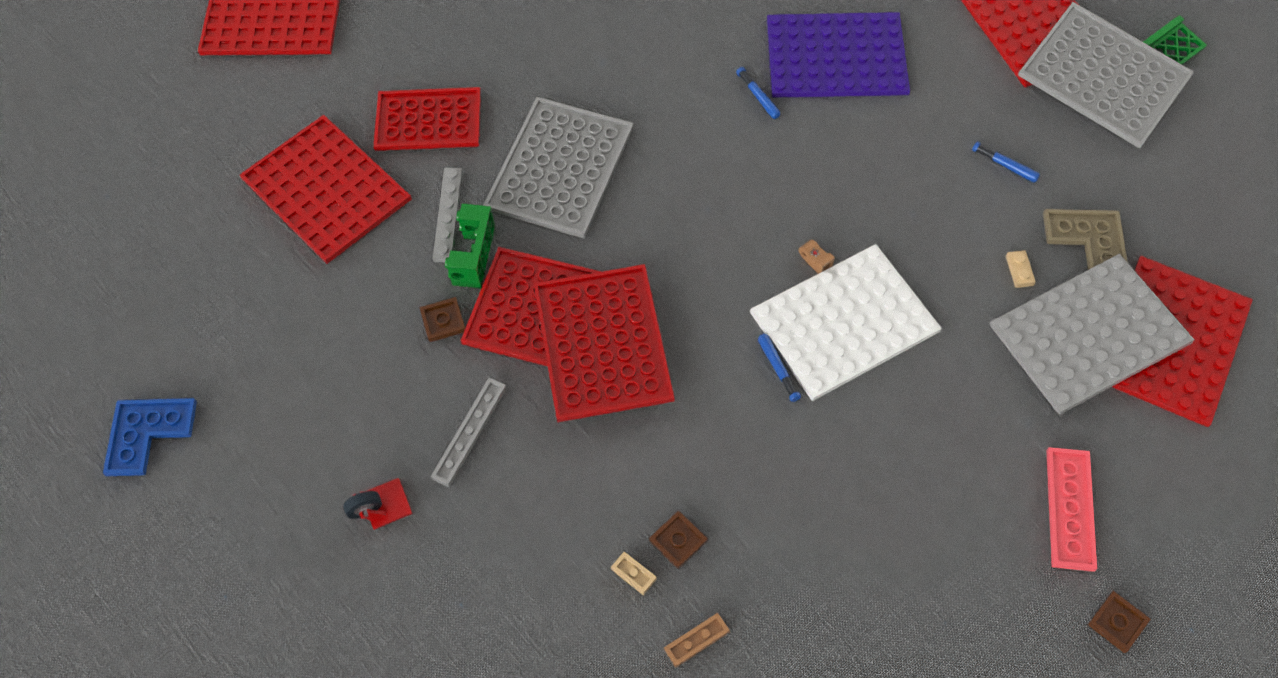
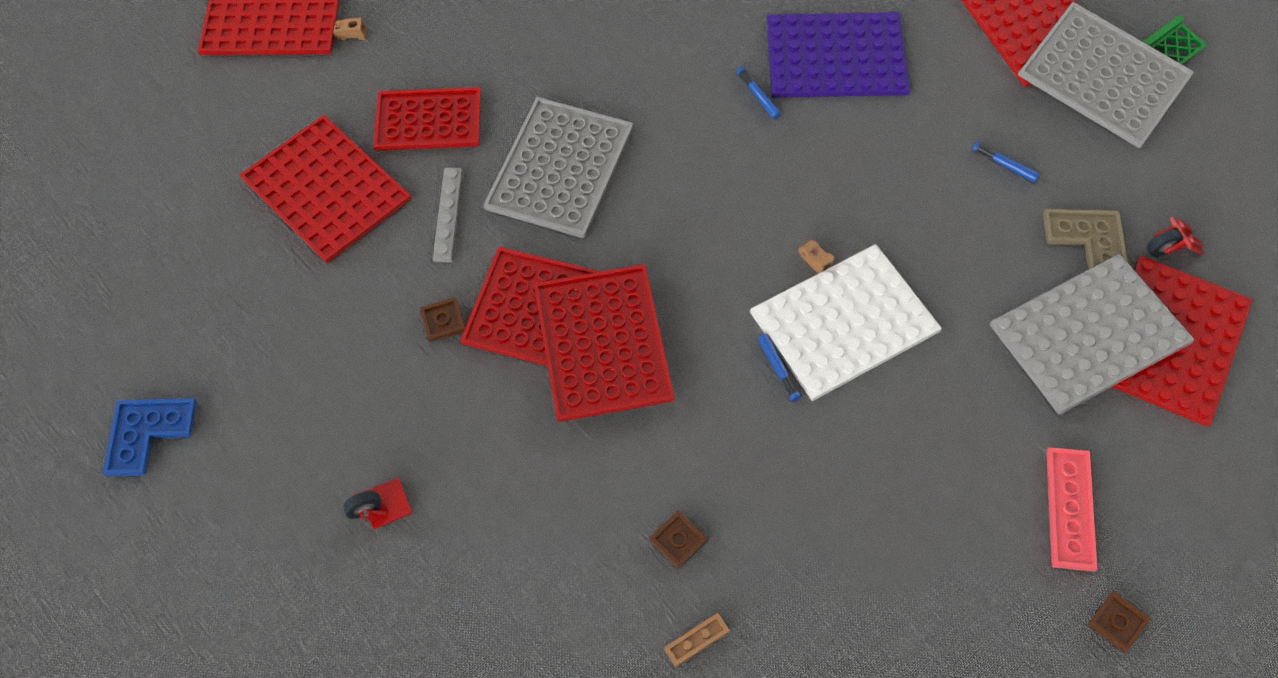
light grey plate [431,378,507,487] -> none
green plate [445,203,496,288] -> none
tan plate [611,552,657,595] -> none
tan plate [1006,250,1036,288] -> none
none -> medium nougat leg [333,18,367,41]
none -> plate [1147,217,1205,257]

